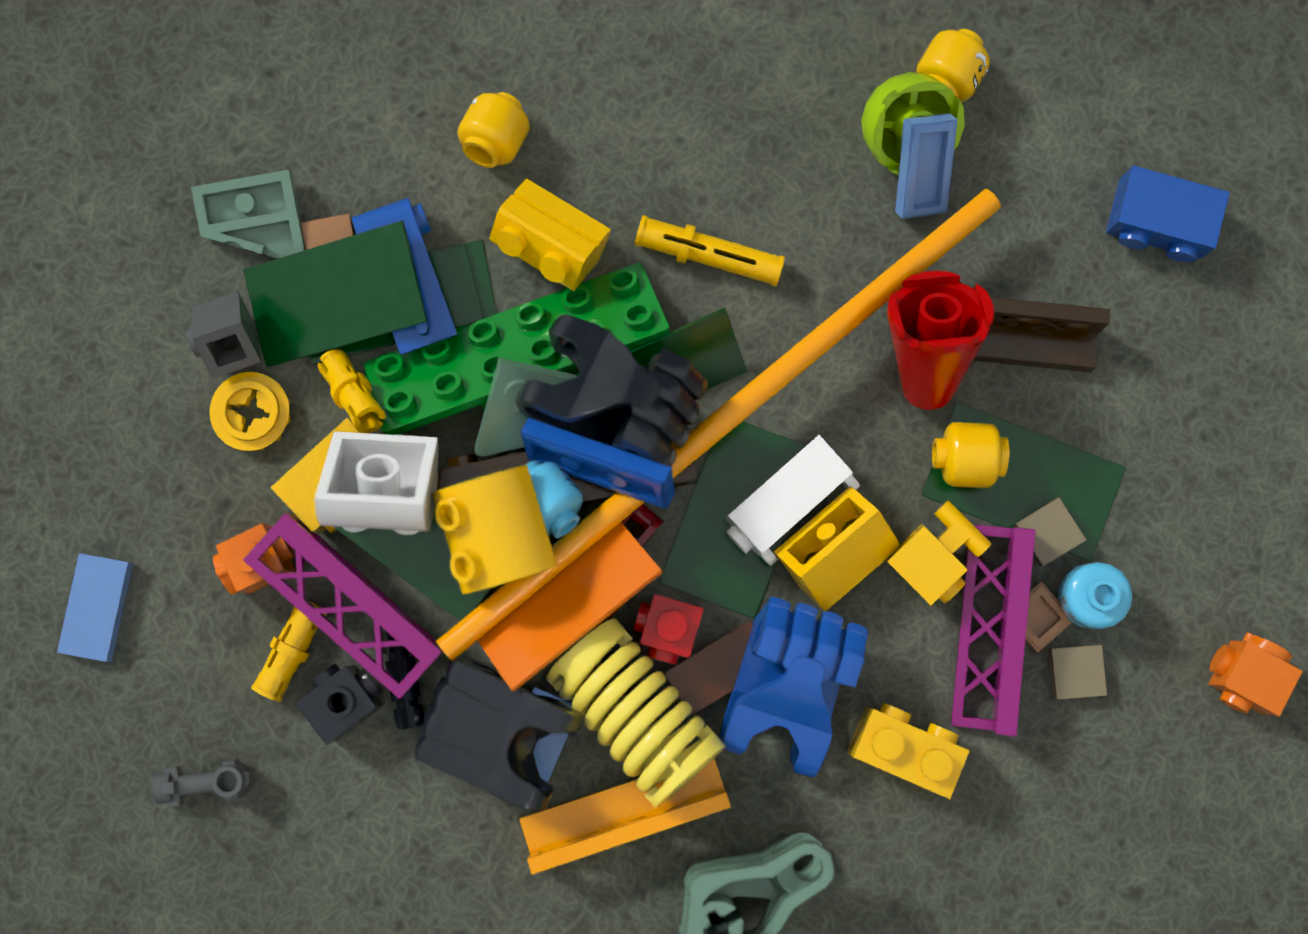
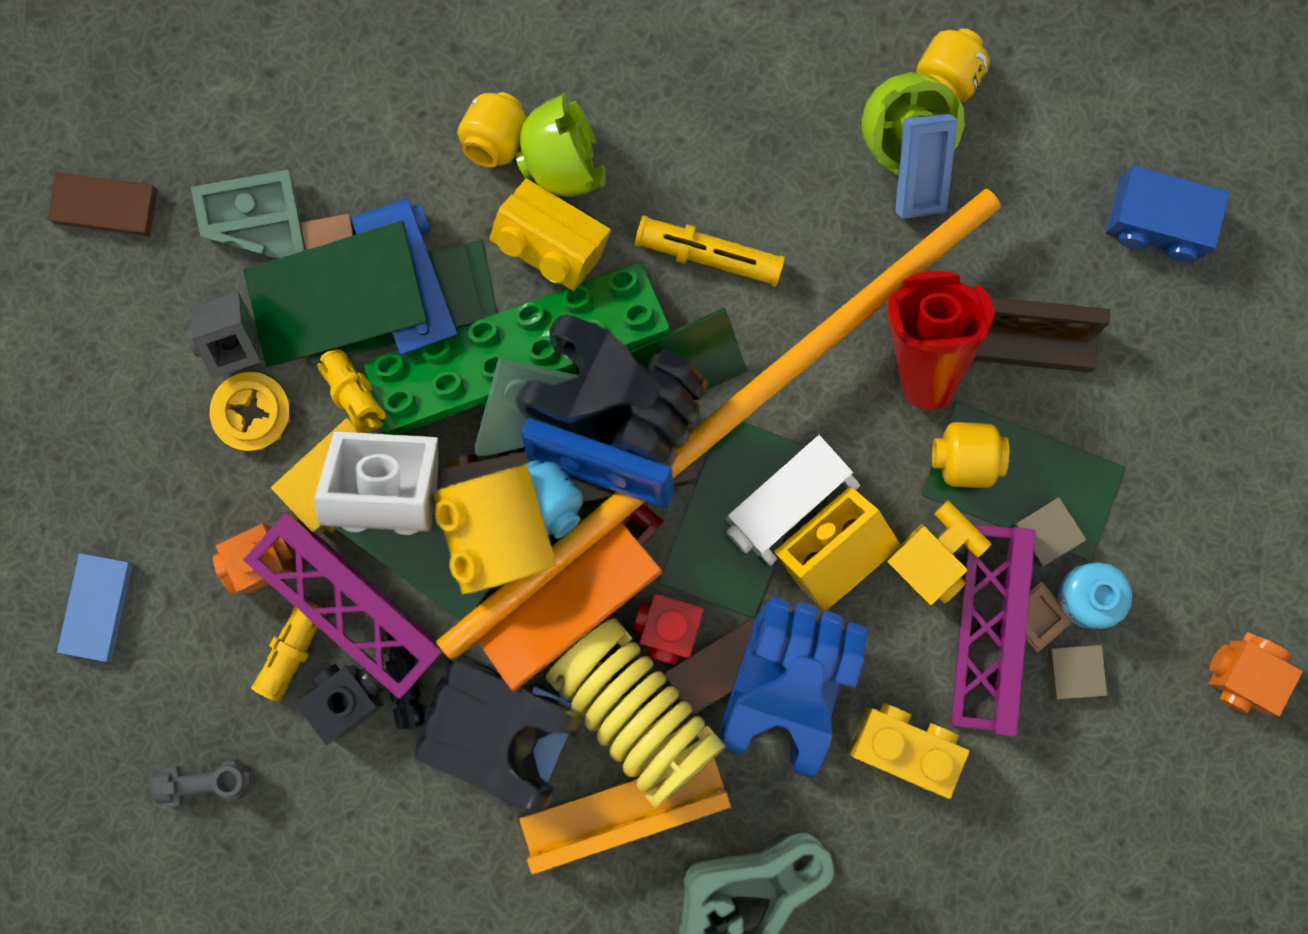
none -> reddish brown tile [47,172,158,237]
none -> lime cylinder [516,93,606,198]

